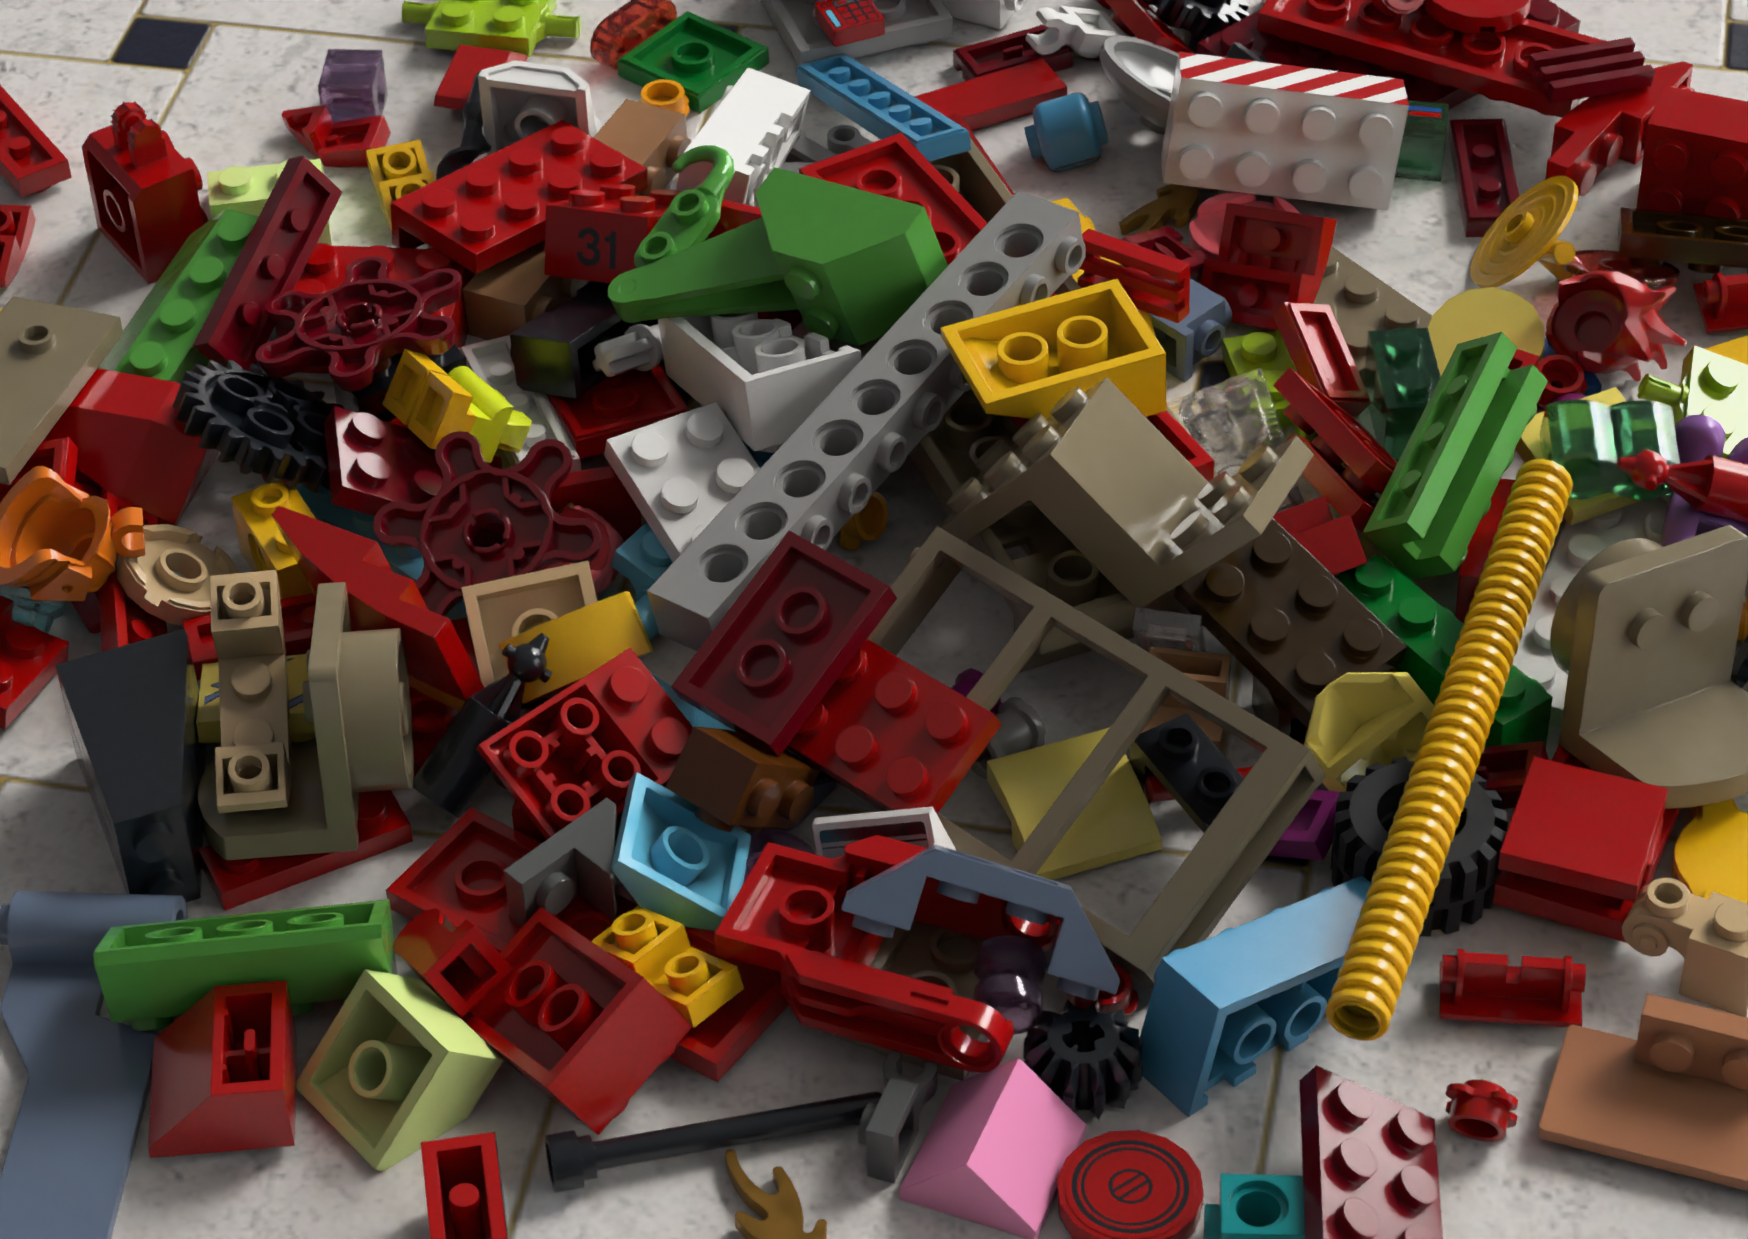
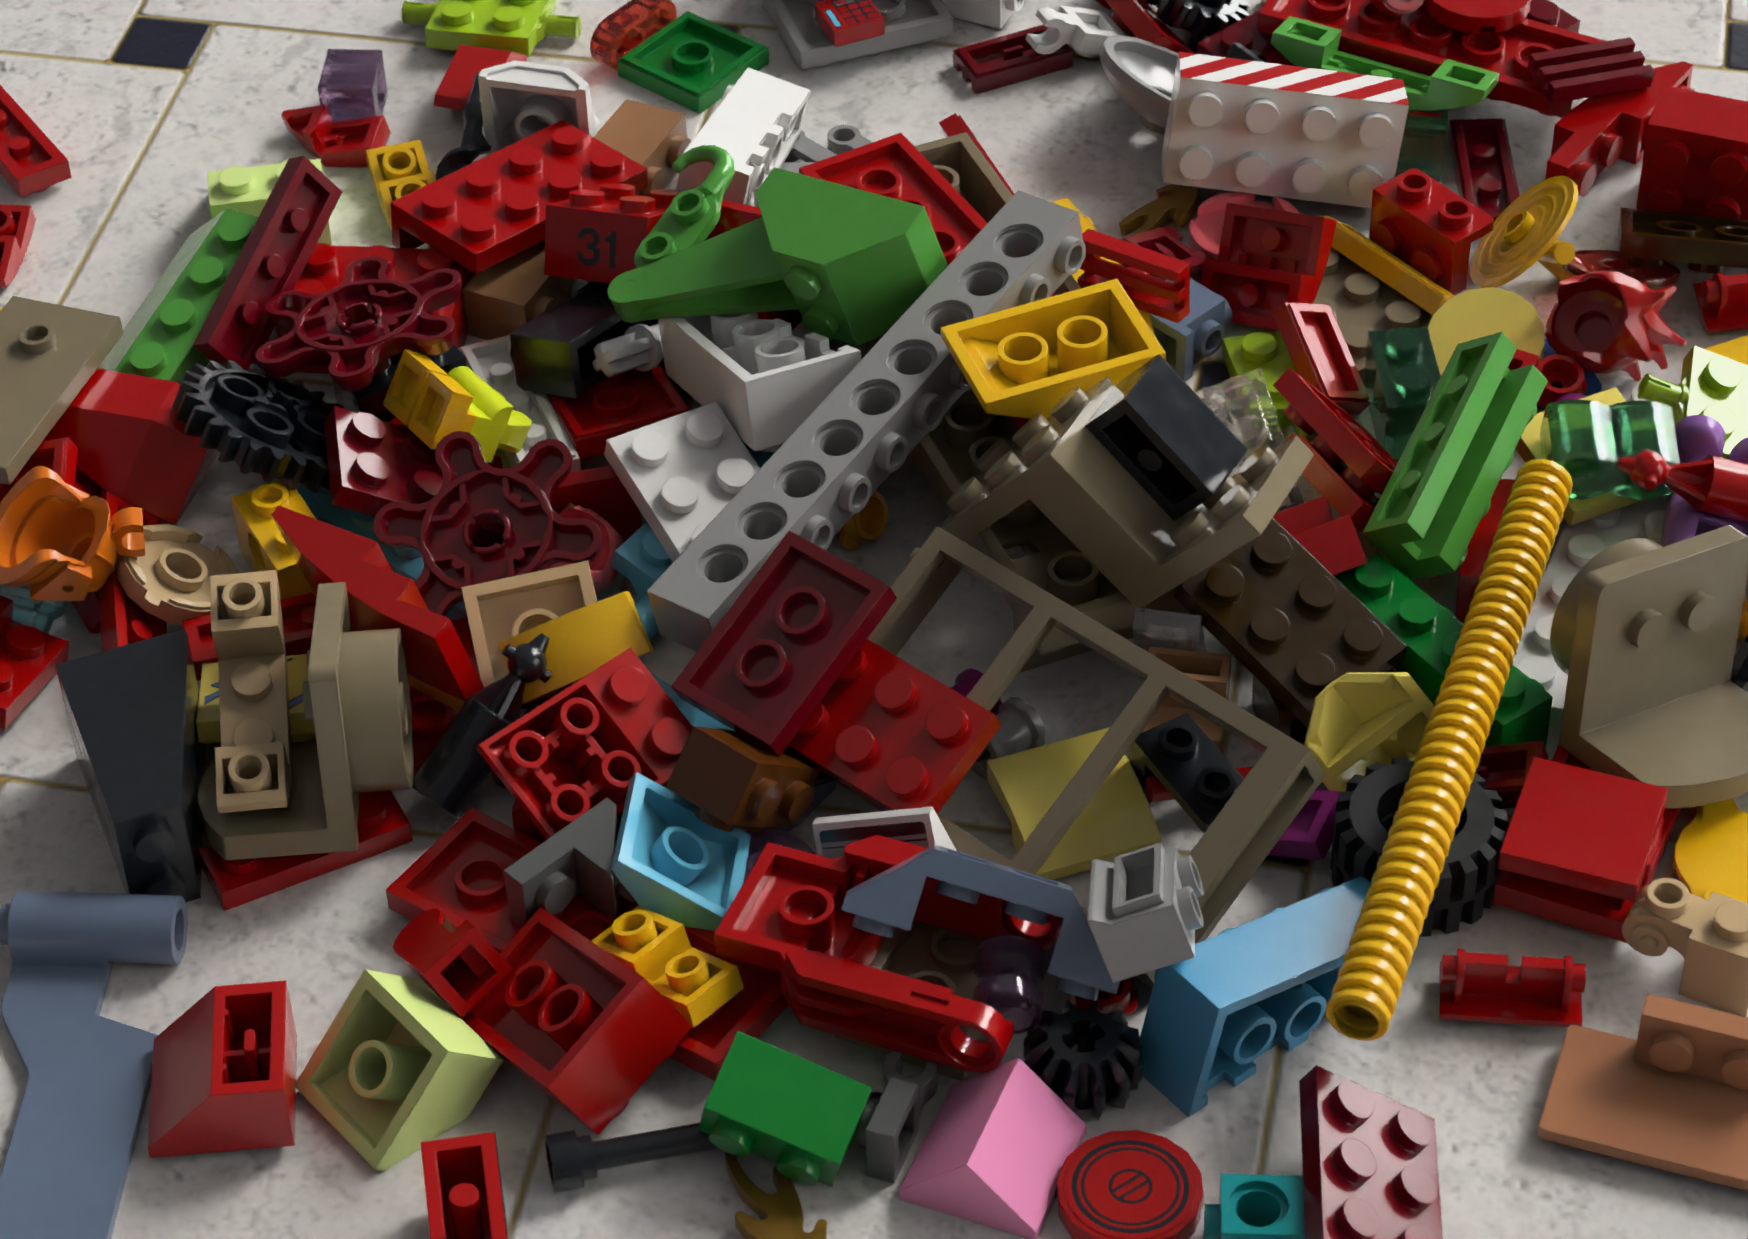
red hinge [81,101,209,284] -> none
bright green slope [93,899,397,1030] -> none
light orange plate [639,79,690,117] -> none
dark azure tile [795,53,972,161] -> none
red tile [914,58,1067,131] -> none
dark azure head [1024,92,1110,172] -> none
red plate [1445,1079,1518,1141] -> none
none -> green brick [699,1031,872,1187]
none -> black brick [1085,354,1248,521]
none -> light grey window [1087,842,1204,983]
none -> bright green slope [1271,16,1500,111]
none -> yellow tile [1320,215,1455,315]
none -> red bracket [1369,168,1494,295]

